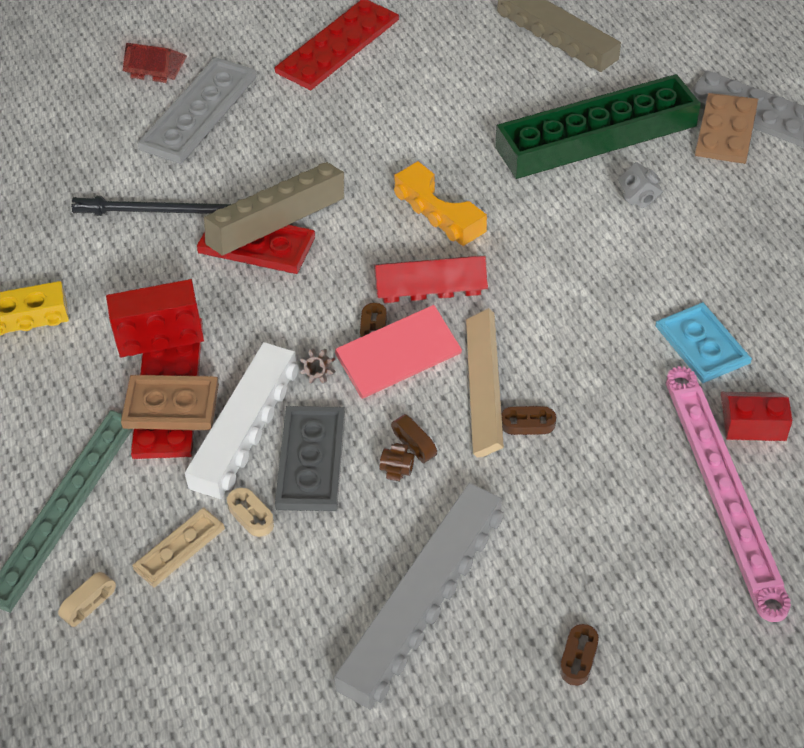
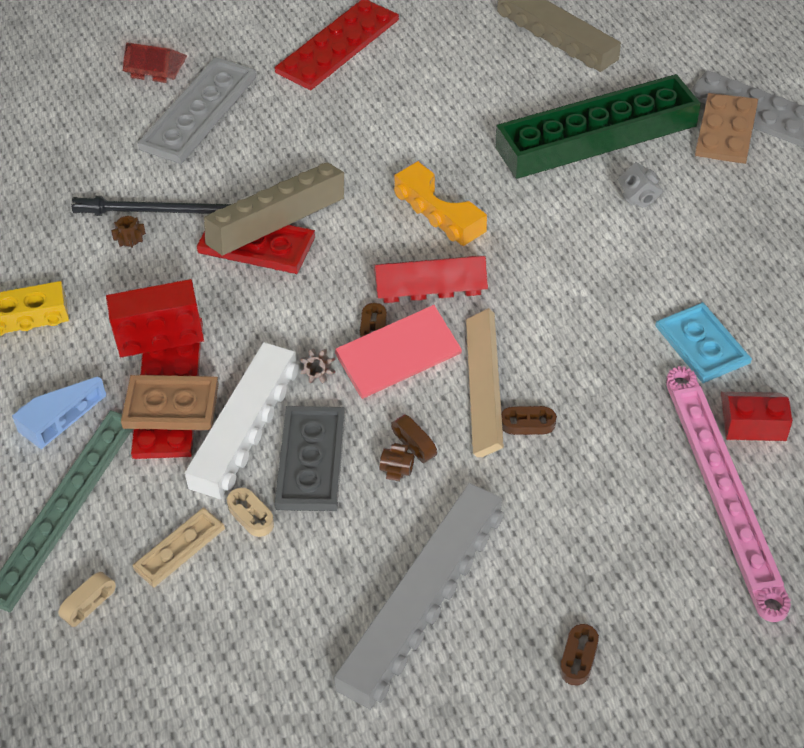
none -> light blue slope [12,376,107,449]
none -> reddish brown gear [111,216,146,248]

